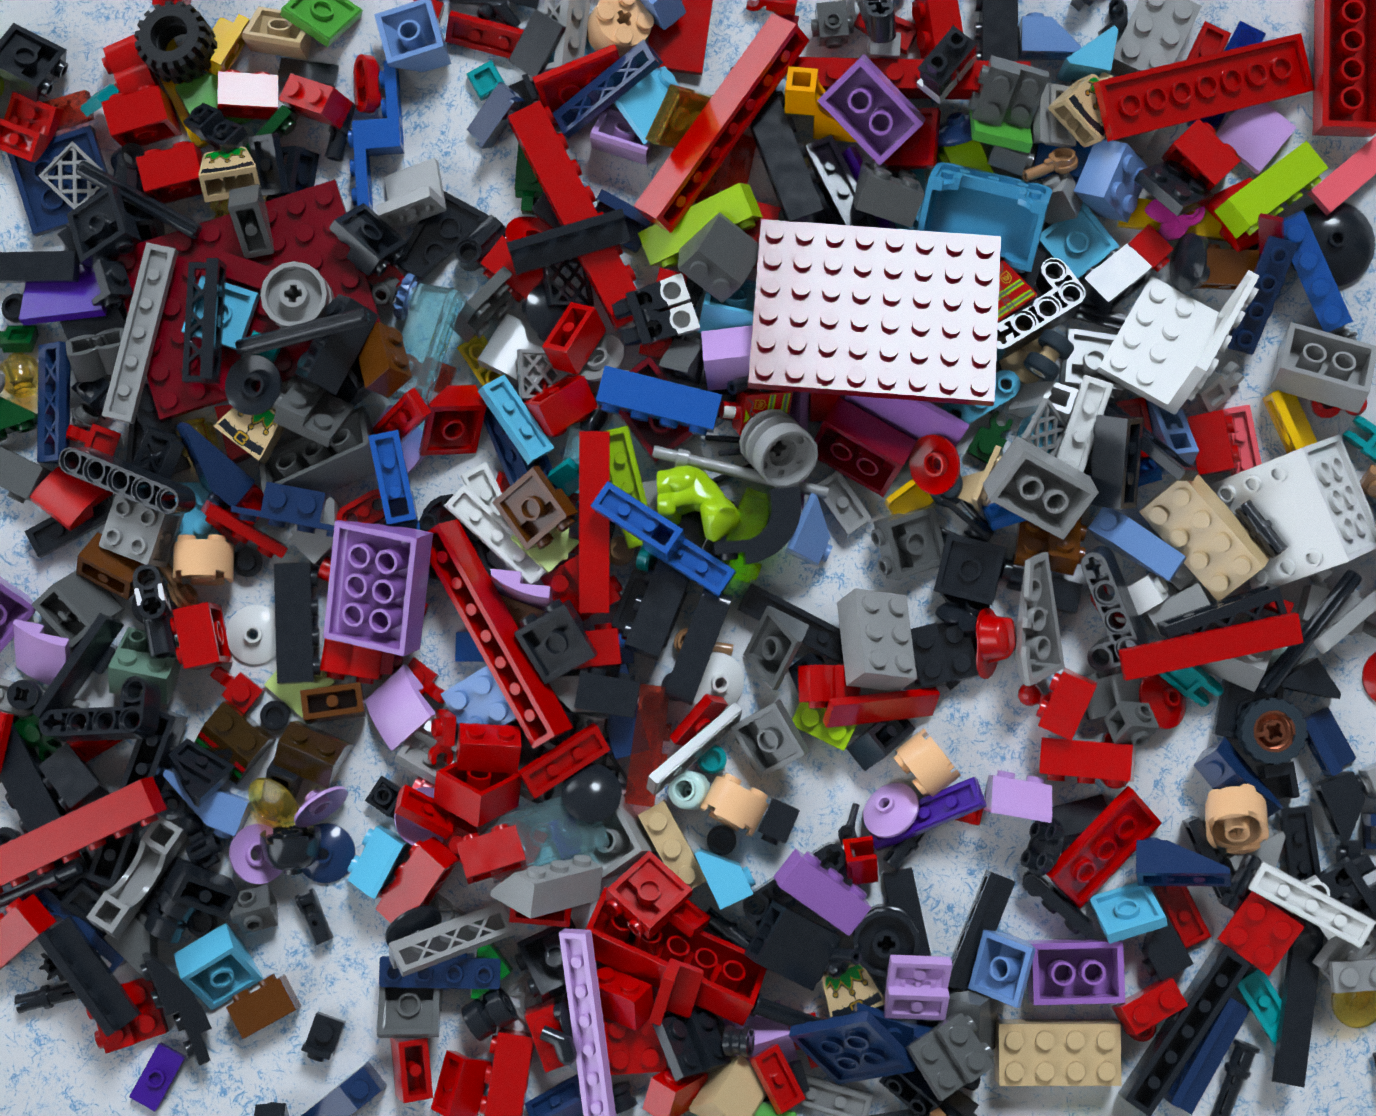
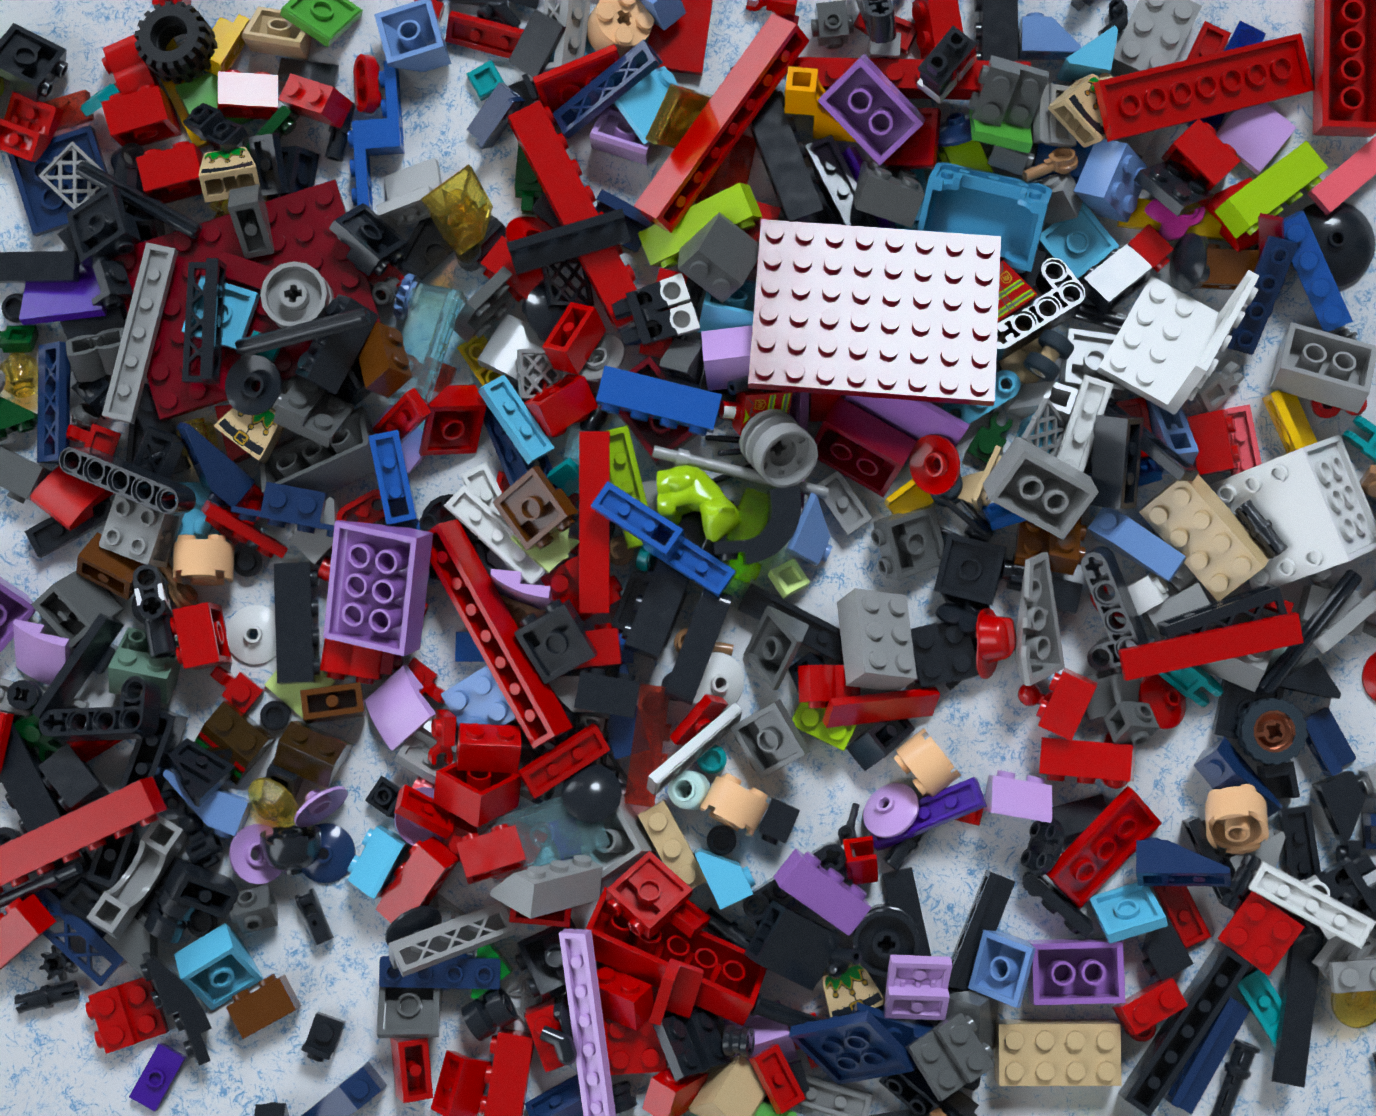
black fence [36,916,142,1037] -> none
none -> clear yellow slope [421,164,493,256]
none -> yellowish green plate [768,558,810,599]

